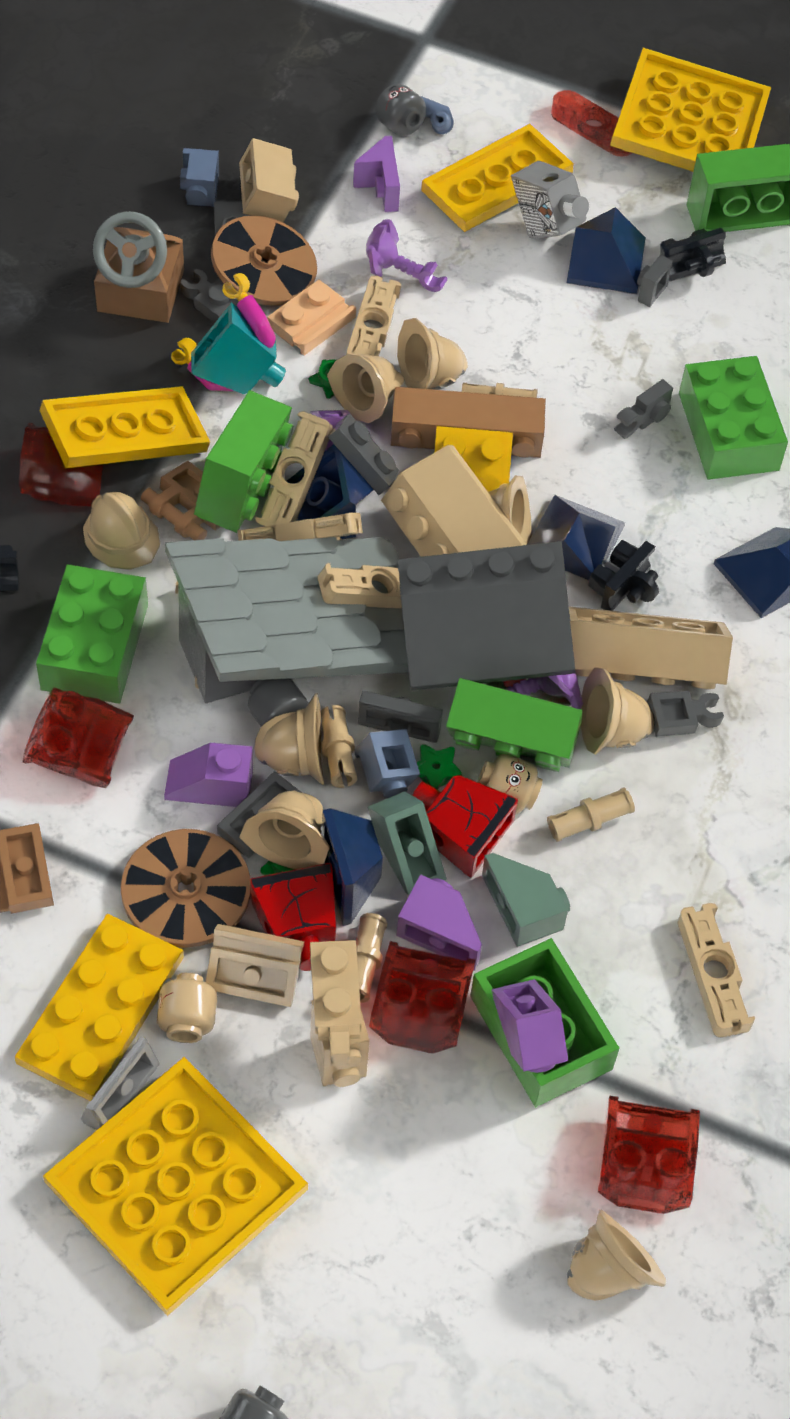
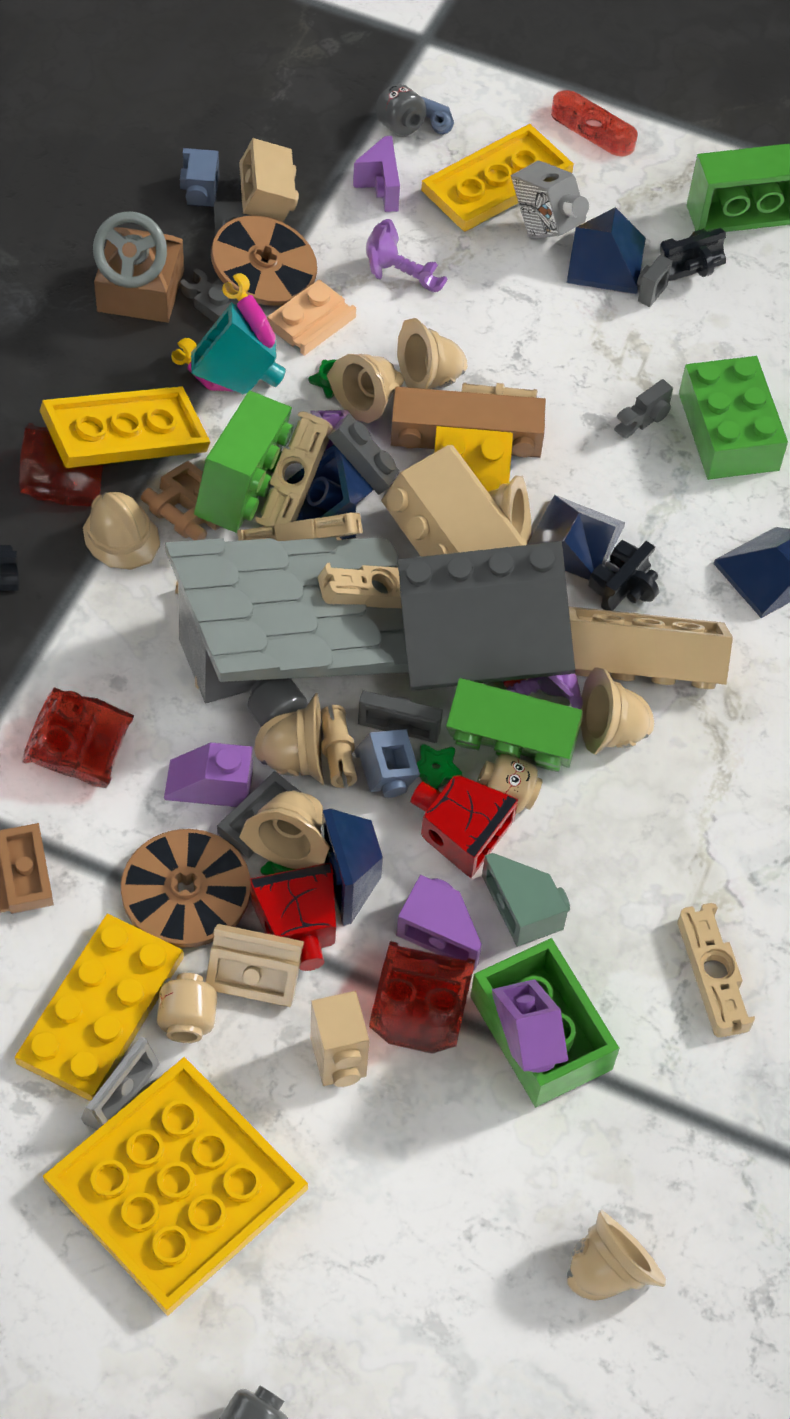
bright green brick [36,564,148,704] -> none
tan hinge [310,940,362,1066] -> none
tan piece [346,276,401,356] -> none
tan pin [356,913,388,1003] -> none
sand green slope [367,792,447,895] -> none
tan pin [547,787,635,842] -> none
clear red slope [598,1095,700,1214] -> none
yellow plate [610,48,771,172] -> none
dark grey plate [647,690,724,737] -> none

